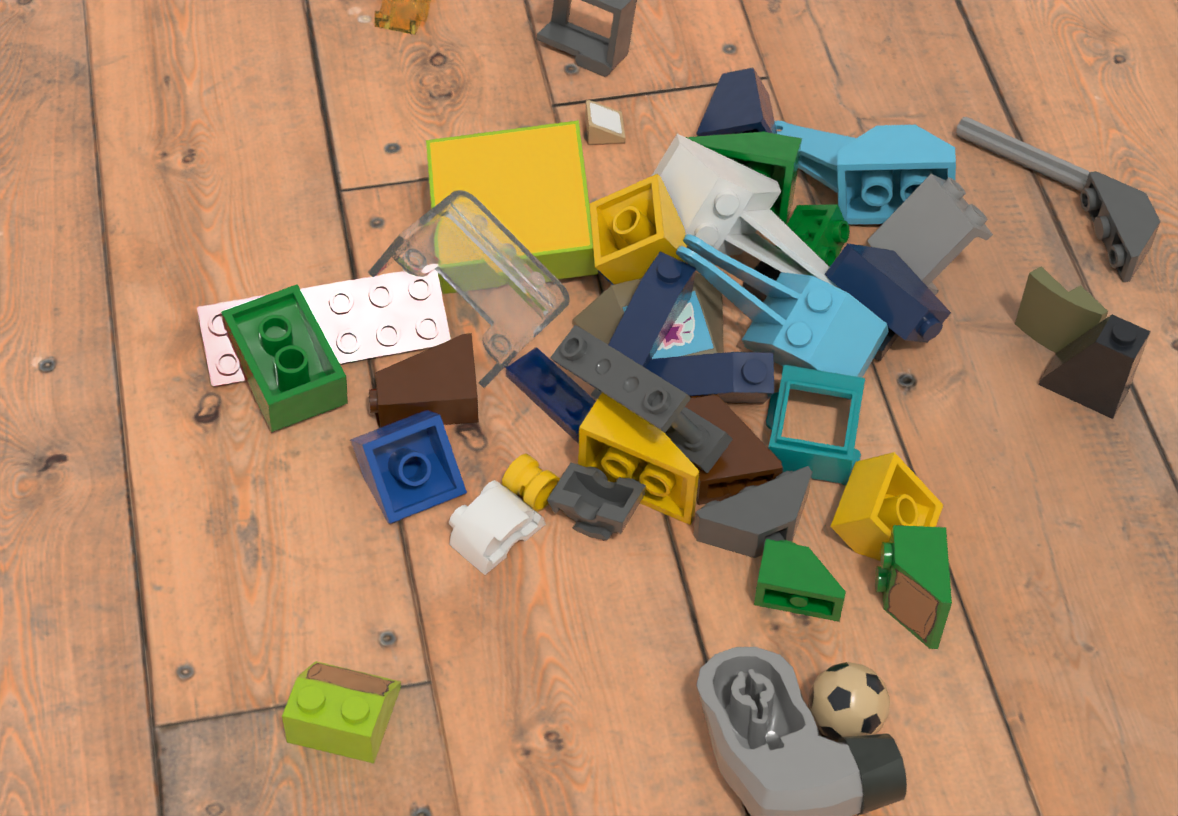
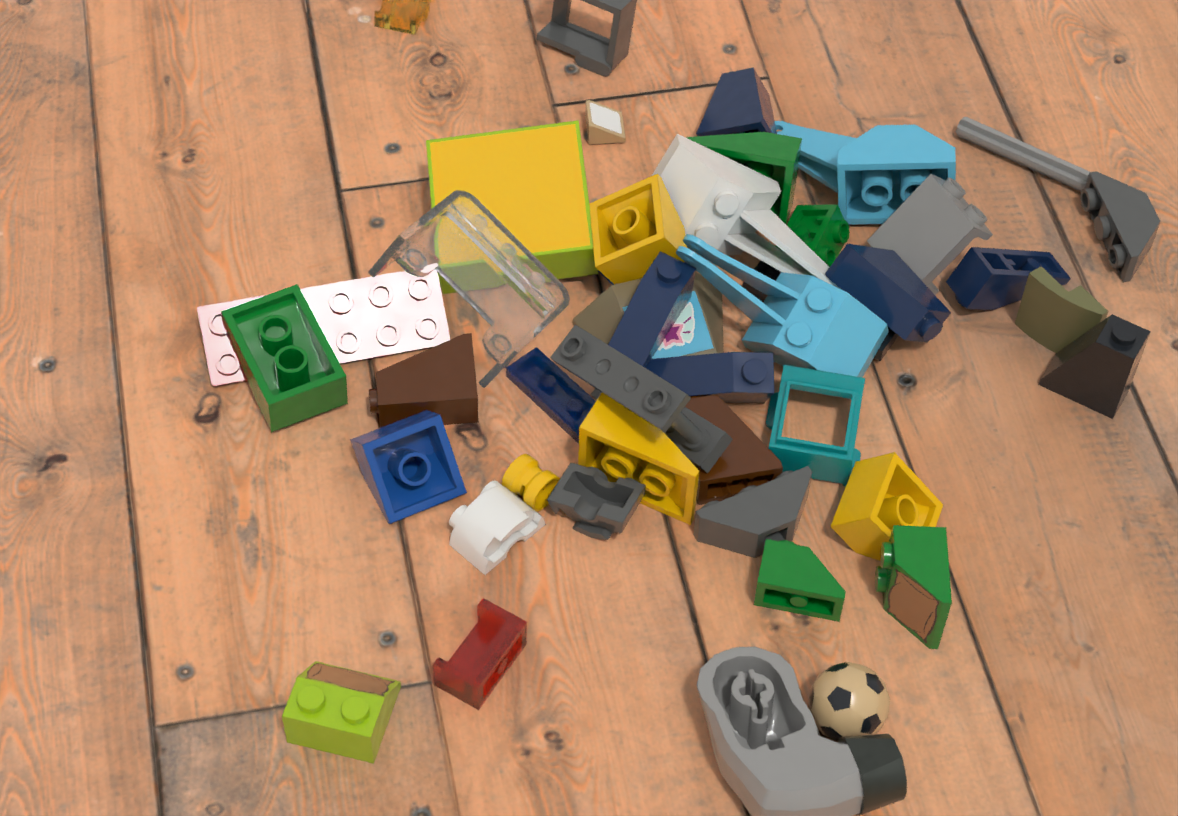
none -> clear red panel [432,598,527,710]
none -> dark blue slope [946,247,1071,310]

